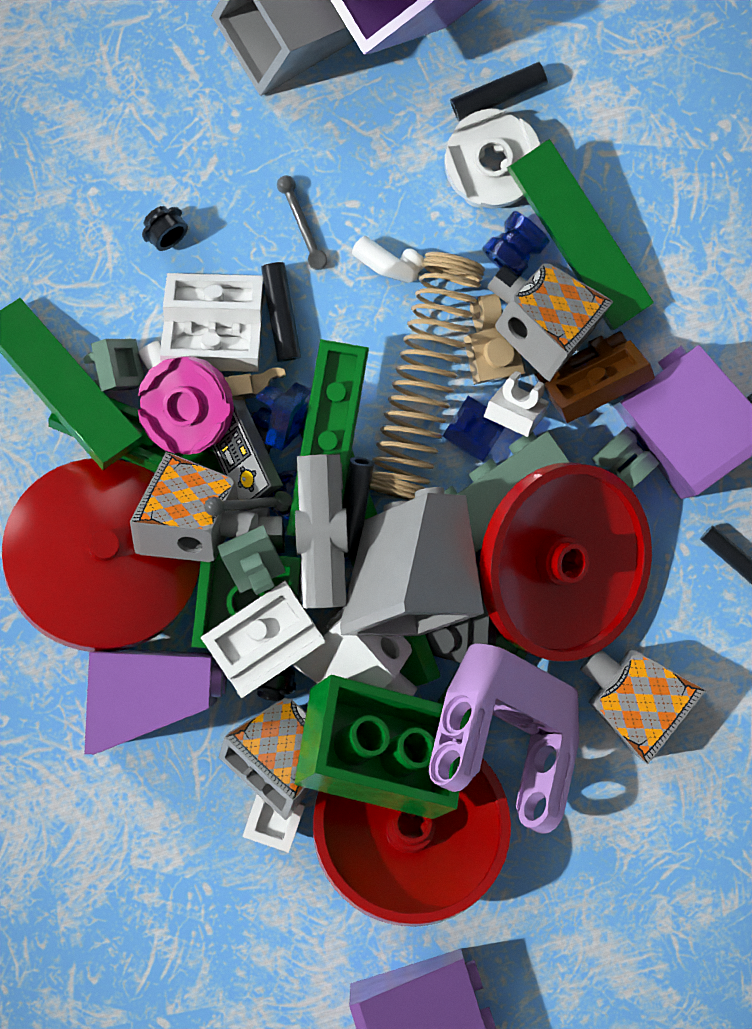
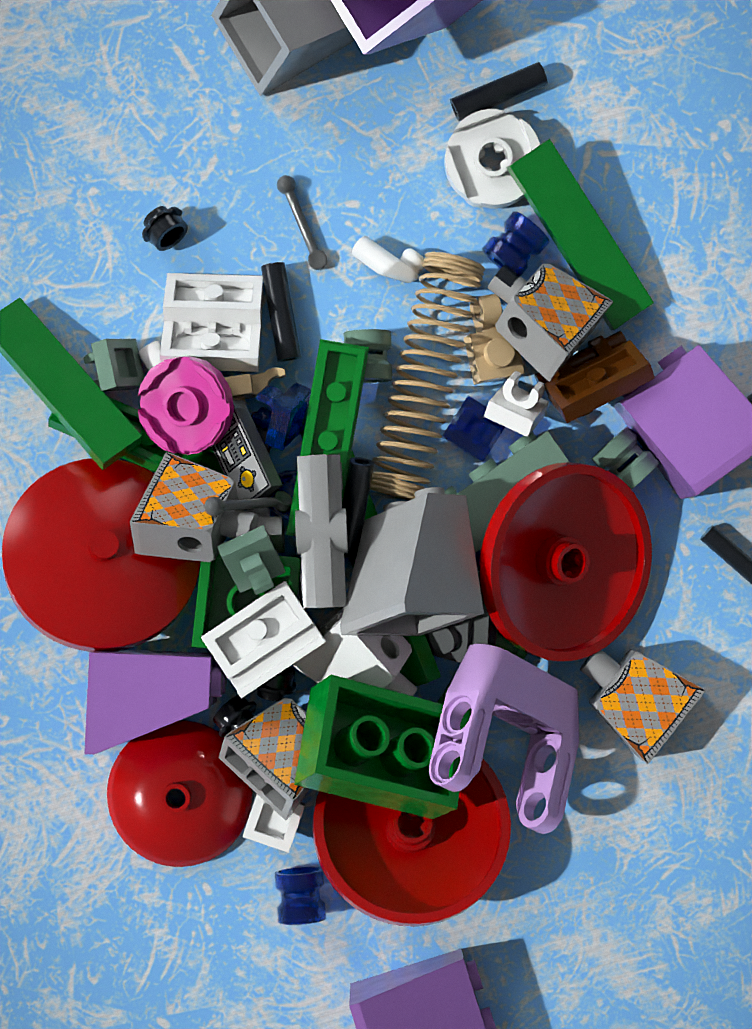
none -> red dish [107,720,253,867]
none -> black plate [213,695,257,738]
none -> clear blue wheel [275,867,326,925]
none -> sand green wheel [343,329,392,383]

